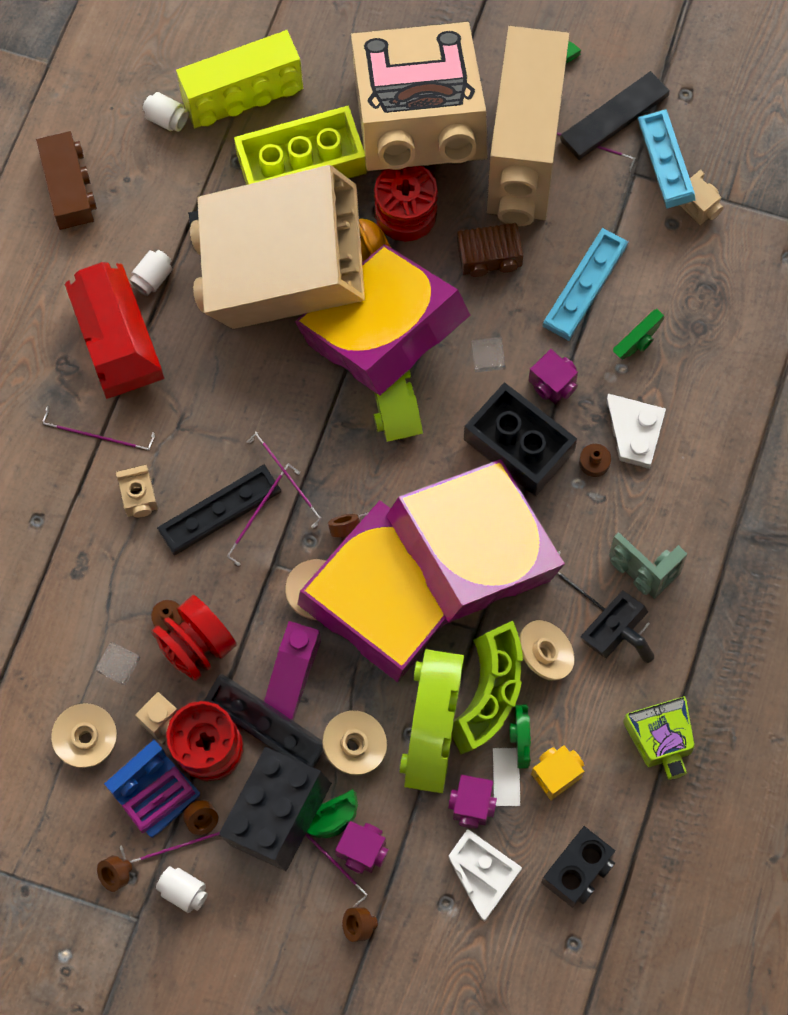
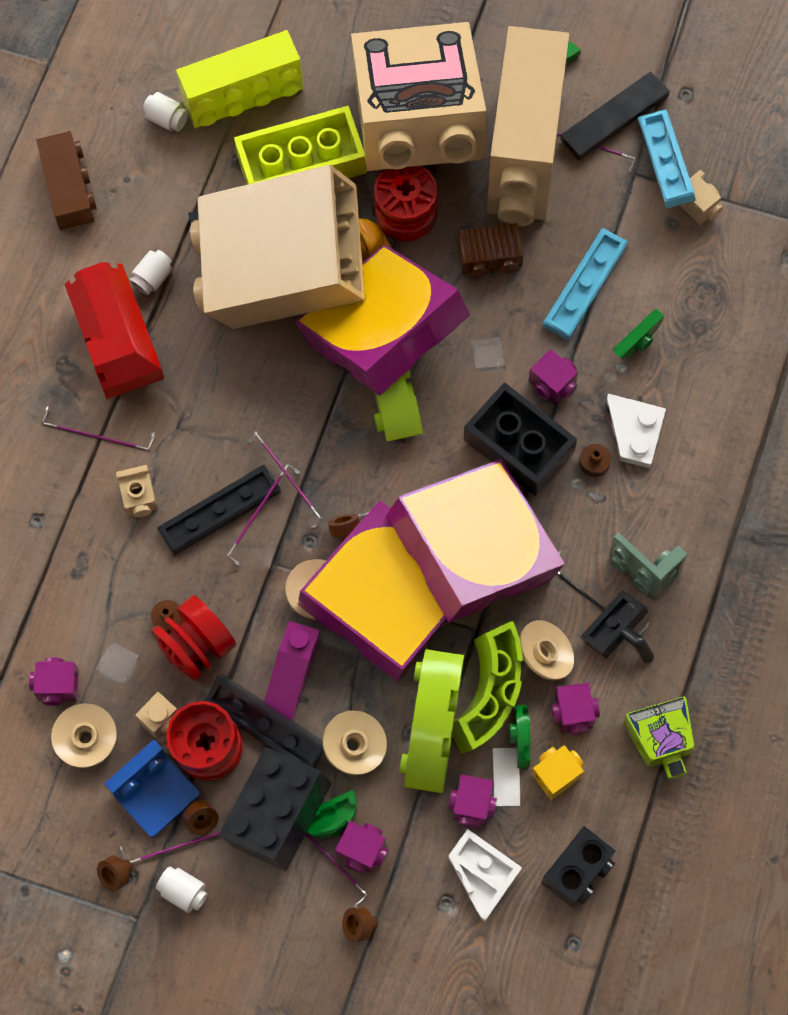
magenta tile [122,766,196,834] -> none
none -> magenta brick [29,657,79,706]
none -> magenta brick [551,683,600,735]

